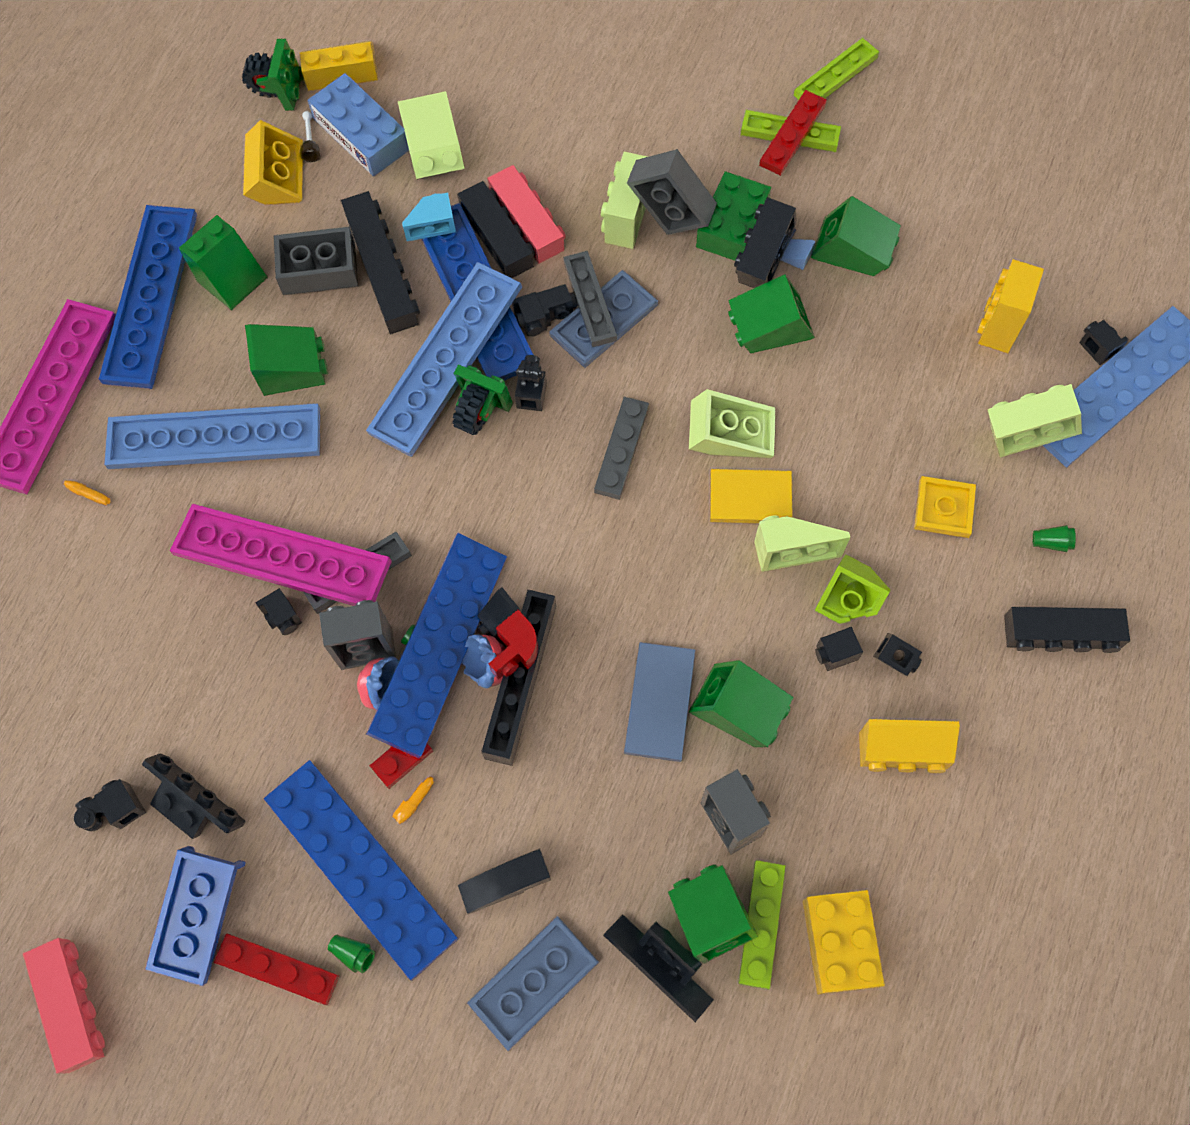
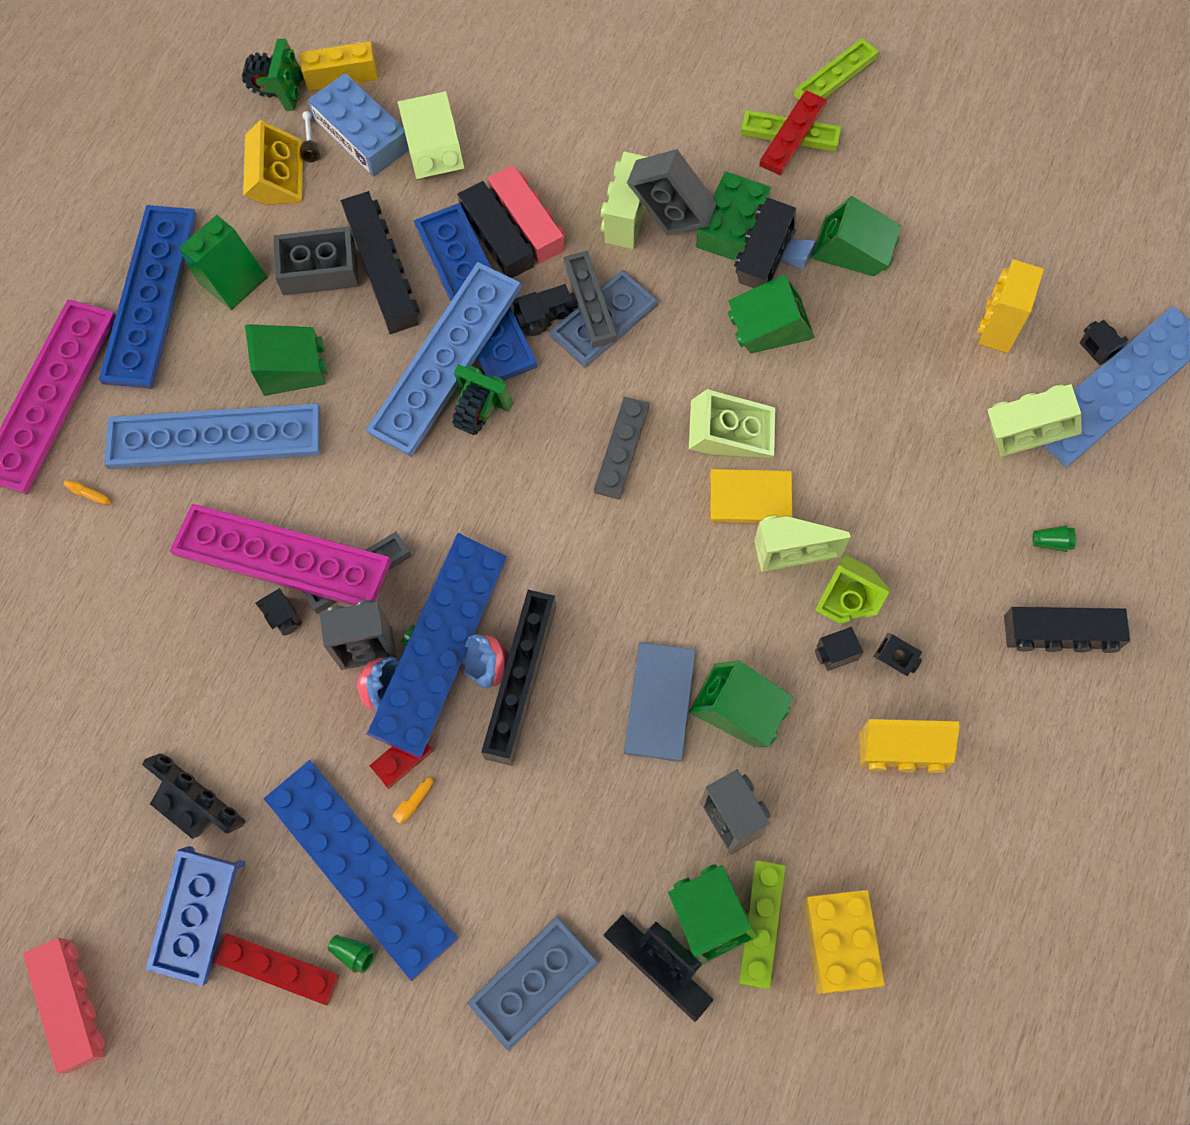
black brick [74,779,147,832] -> none
medium azure slope [402,193,456,241] -> none
black slope [458,849,551,914] -> none
black slope [477,587,520,642] -> none
red brick [488,610,538,680] -> none
black brick [515,355,547,411] -> none
yellow plate [914,476,976,538] -> none

